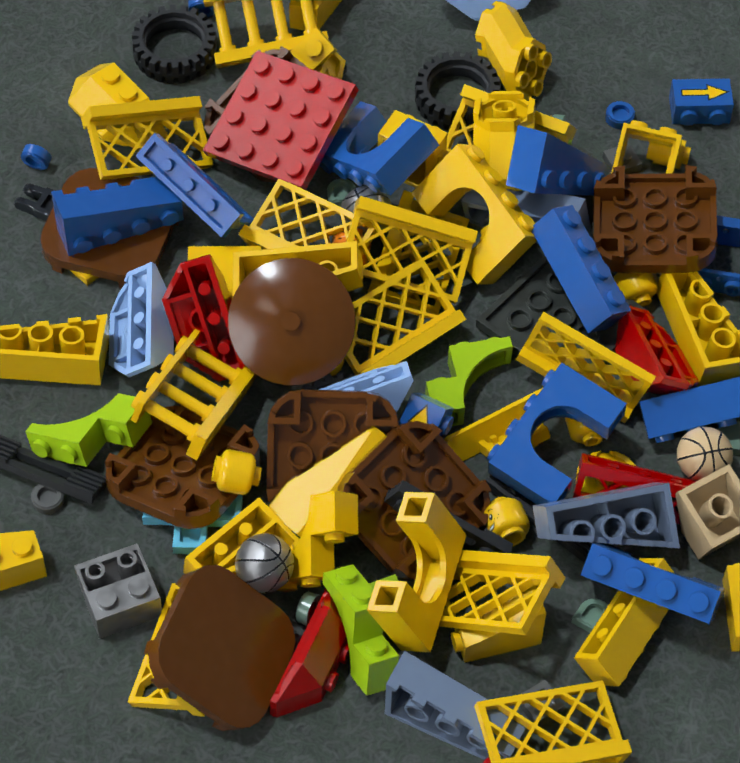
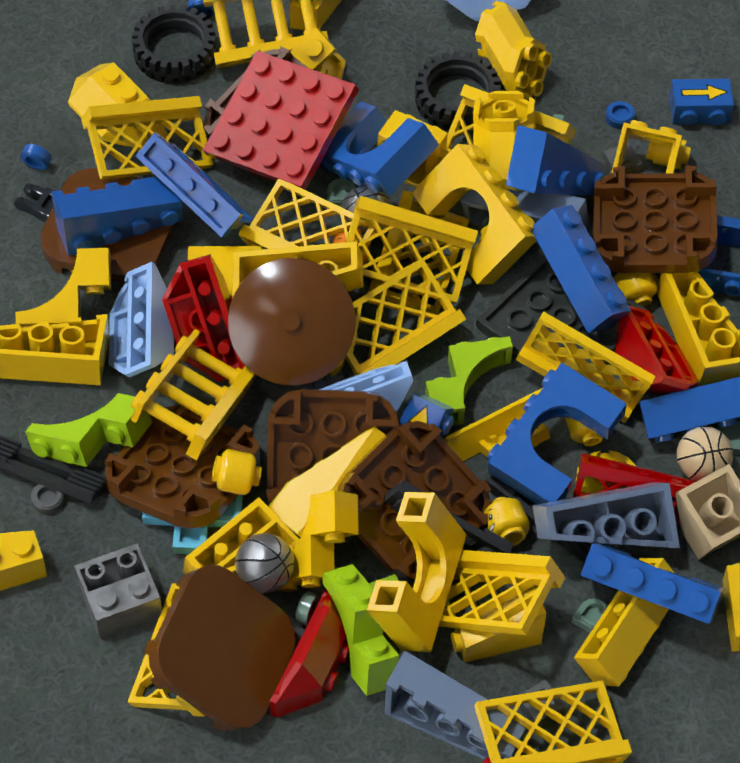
none -> yellow arch [15,248,111,328]

